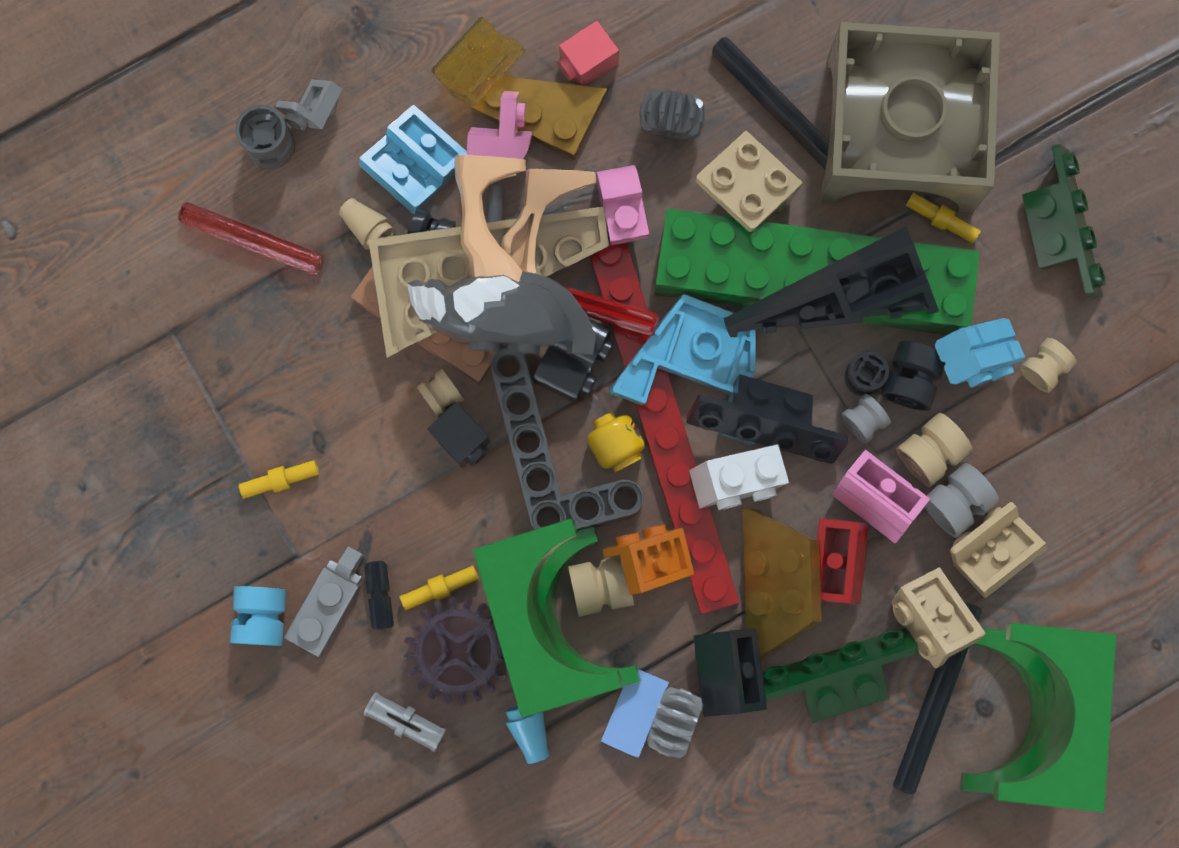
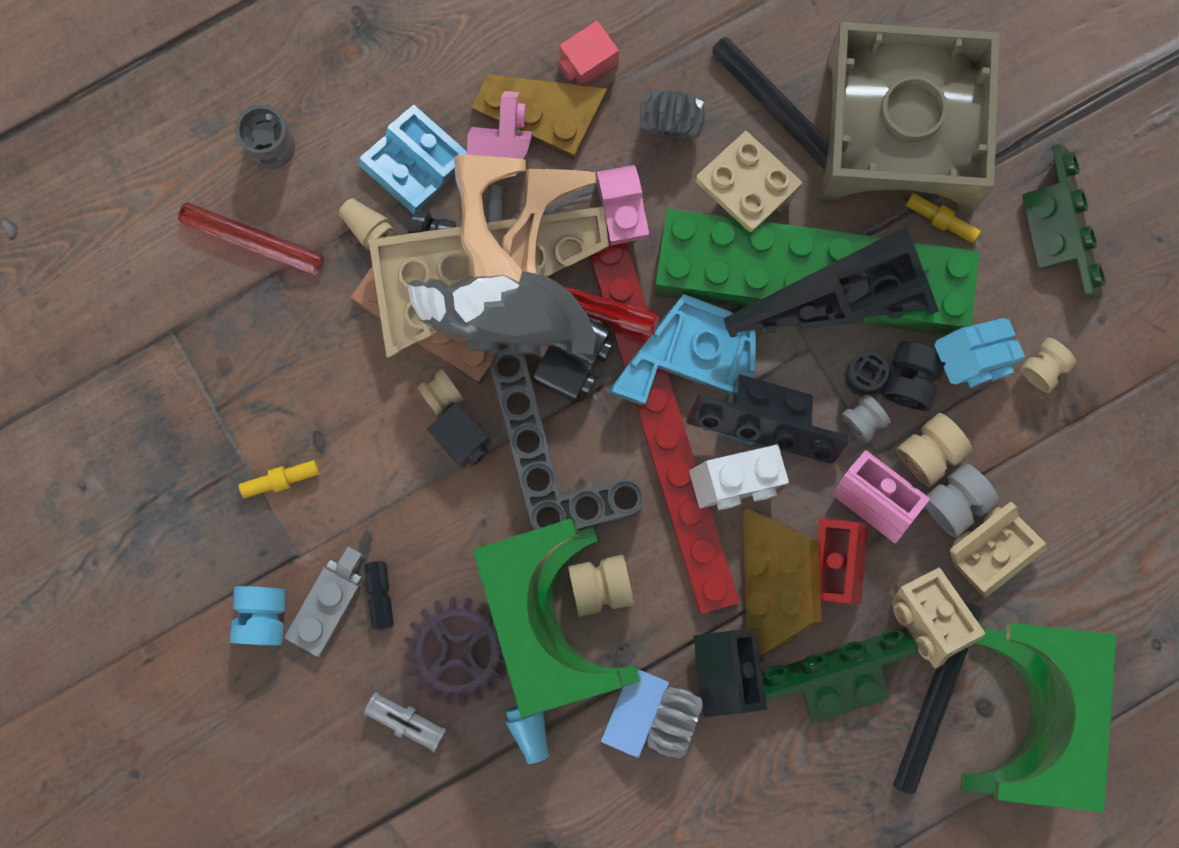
light grey bracket [275,79,343,131] -> none
yellow bar [399,565,479,611] -> none
clear yellow bracket [432,17,525,106] -> none
yellow head [587,411,645,473] -> none
orange bracket [602,524,694,595] -> none

